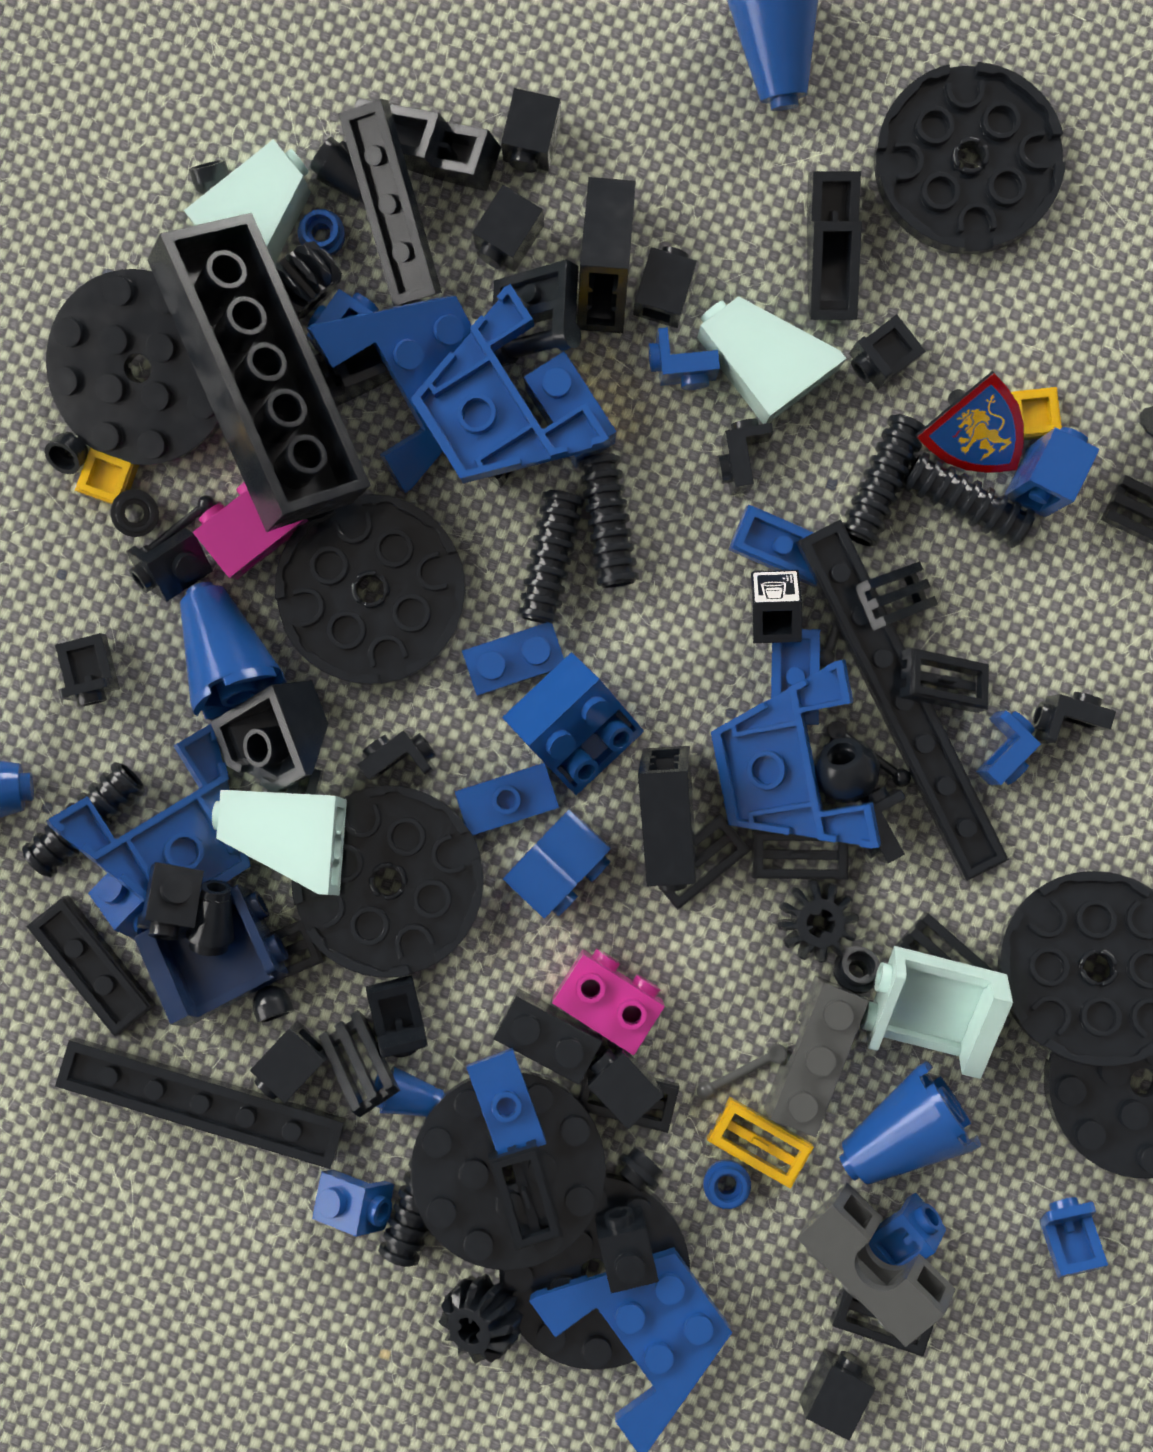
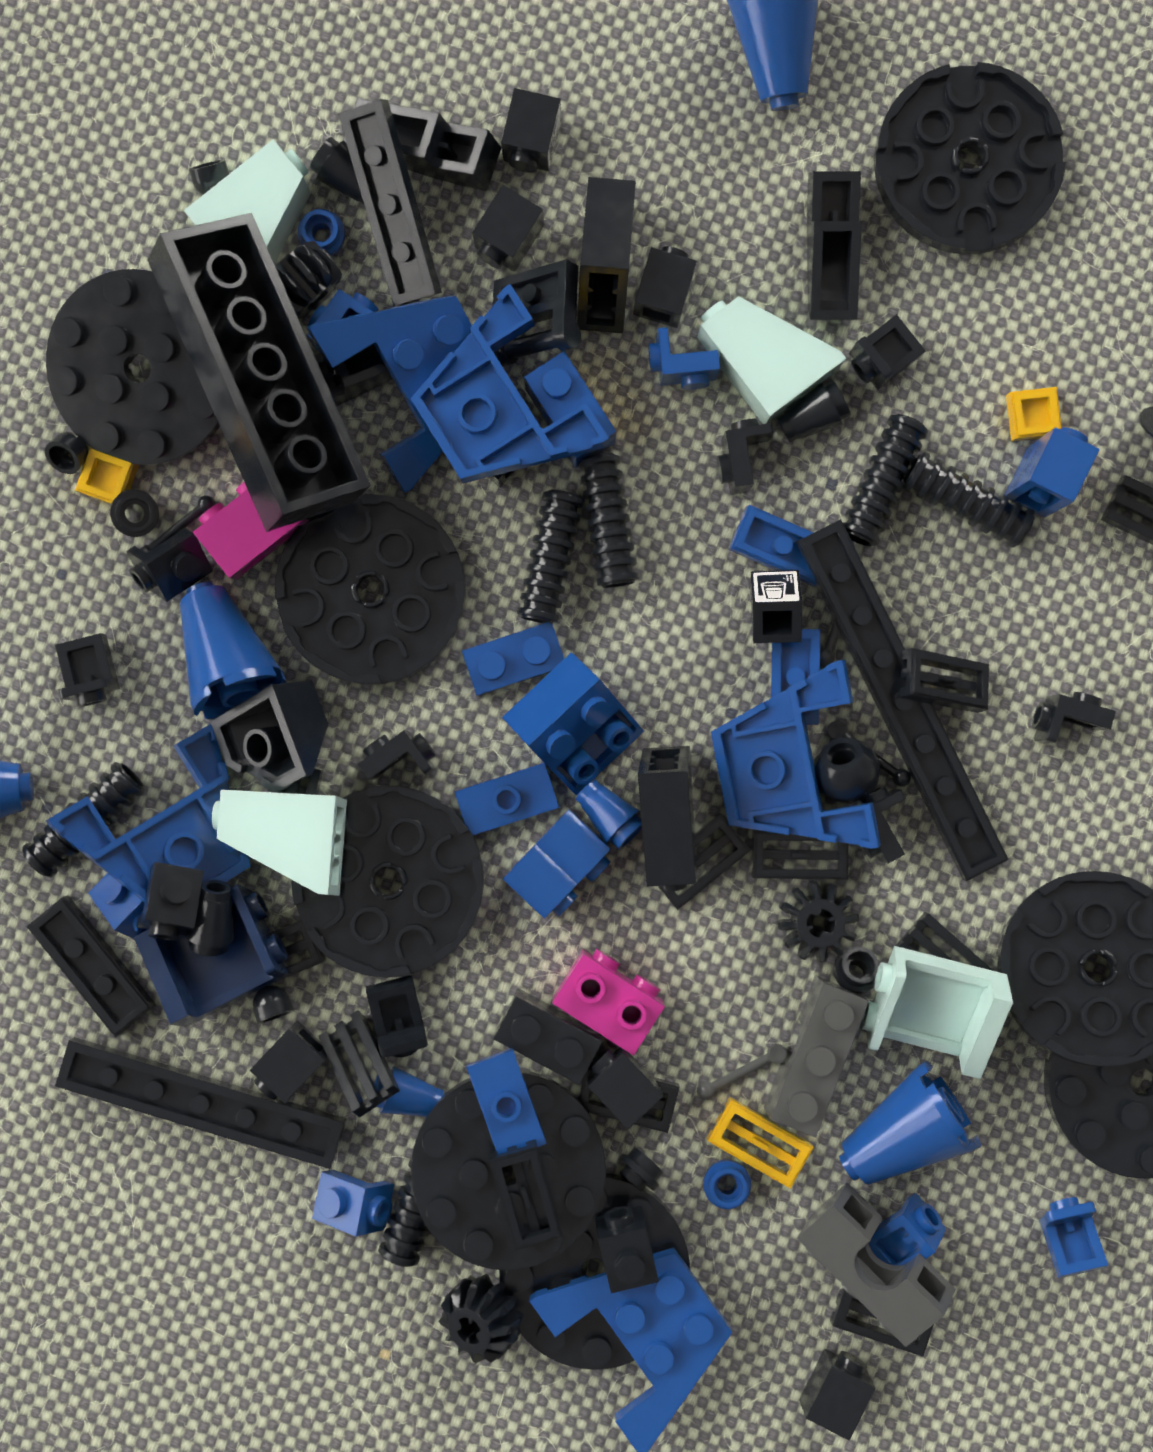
black tile [855,561,938,630] -> none
shield [915,370,1024,473] -> none
blue bracket [975,710,1041,785] -> none
none -> blue cone [576,779,642,850]
none -> black cone [777,381,851,443]

